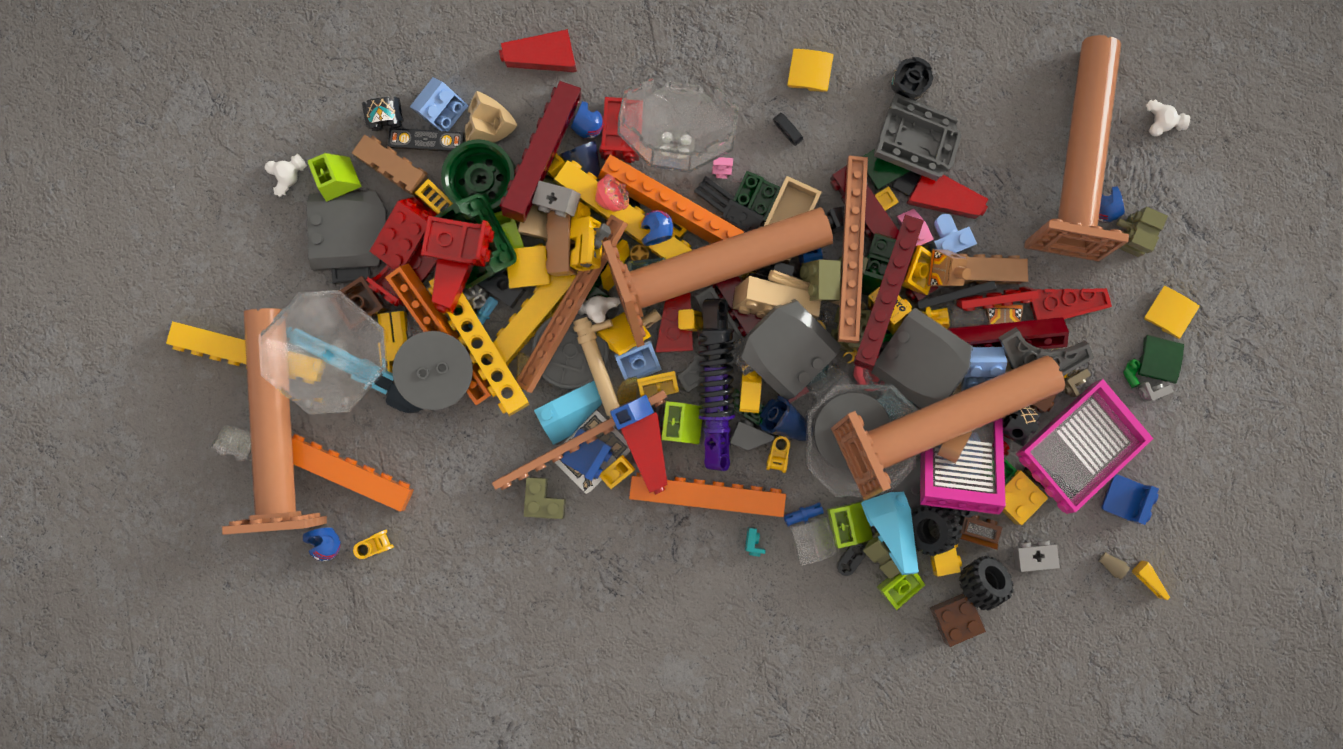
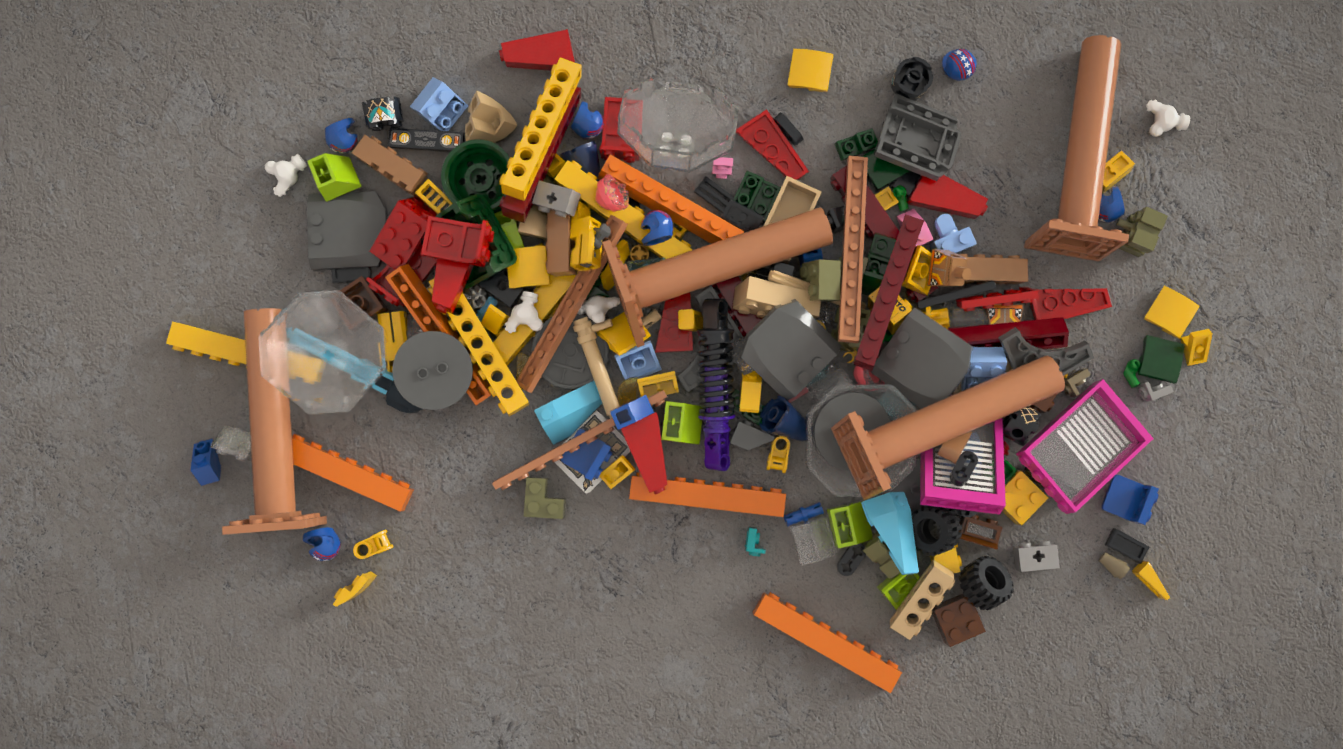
none -> blue slope [190,439,221,486]
none -> blue helmet [325,118,358,153]
none -> yellow slope [333,571,377,606]
none -> yellow slope [481,304,510,335]
none -> yellow brick [499,58,582,201]
none -> white animal [505,291,543,333]
none -> red wing [735,109,809,180]
none -> orange brick [753,592,902,693]
none -> dark green slope [835,128,878,161]
none -> tan brick [890,560,955,640]
none -> green arm [893,185,909,211]
none -> blue helmet [942,49,977,81]
none -> black beam [950,451,978,486]
none -> yellow hinge [1102,150,1135,194]
none -> black tile [1105,528,1150,564]
none -> yellow slope [1181,329,1213,366]

